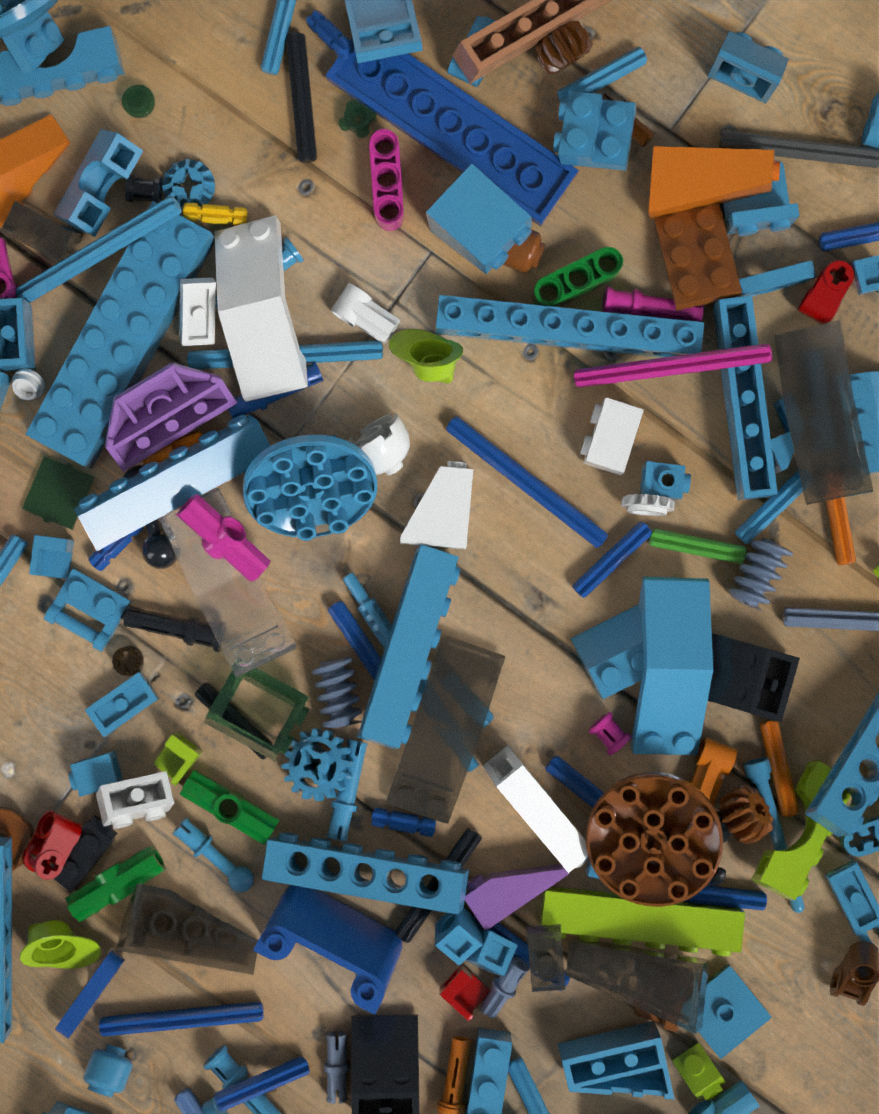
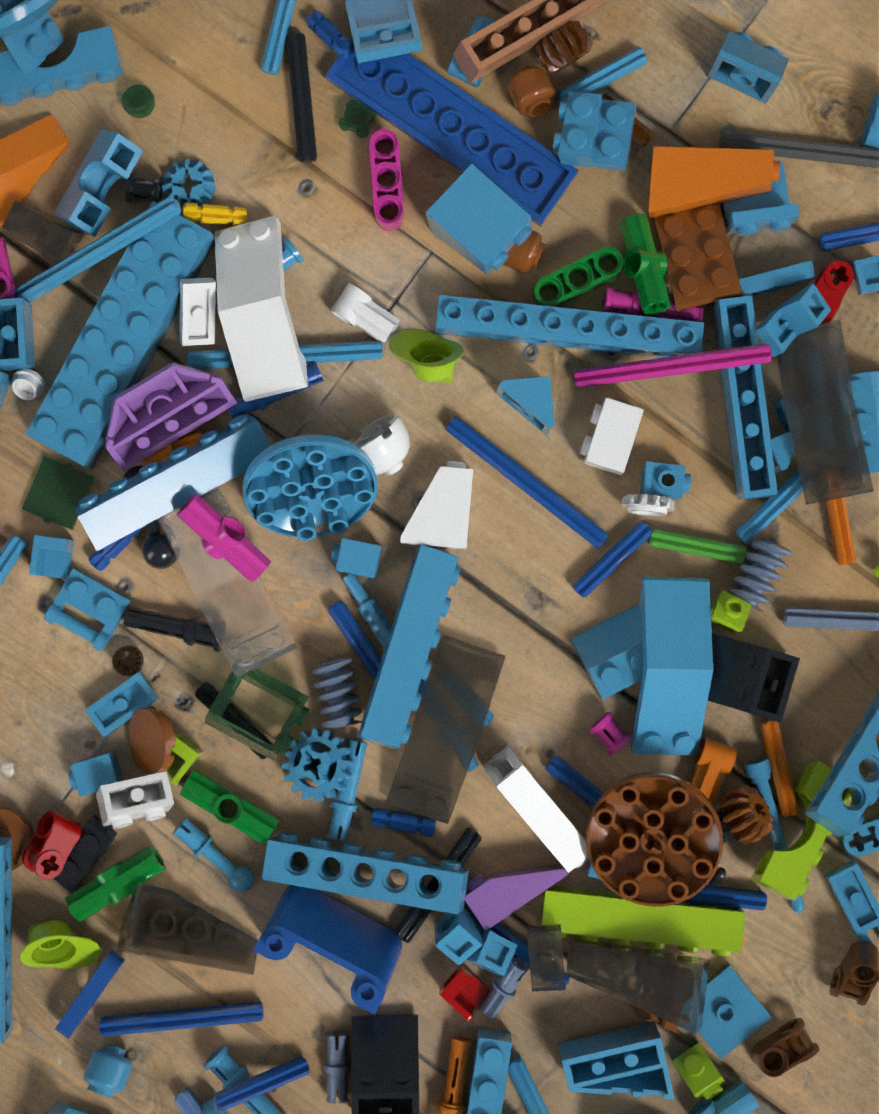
none -> dark orange tile [128,707,176,774]
none -> dark azure brick [331,538,382,579]
none -> dark azure slope [496,376,555,435]
none -> dark orange head [508,66,556,118]
none -> green piece [620,213,671,315]
none -> lime bracket [710,590,752,633]
none -> reddish brown piece [752,1018,820,1077]
none -> dark azure slope [755,283,831,357]

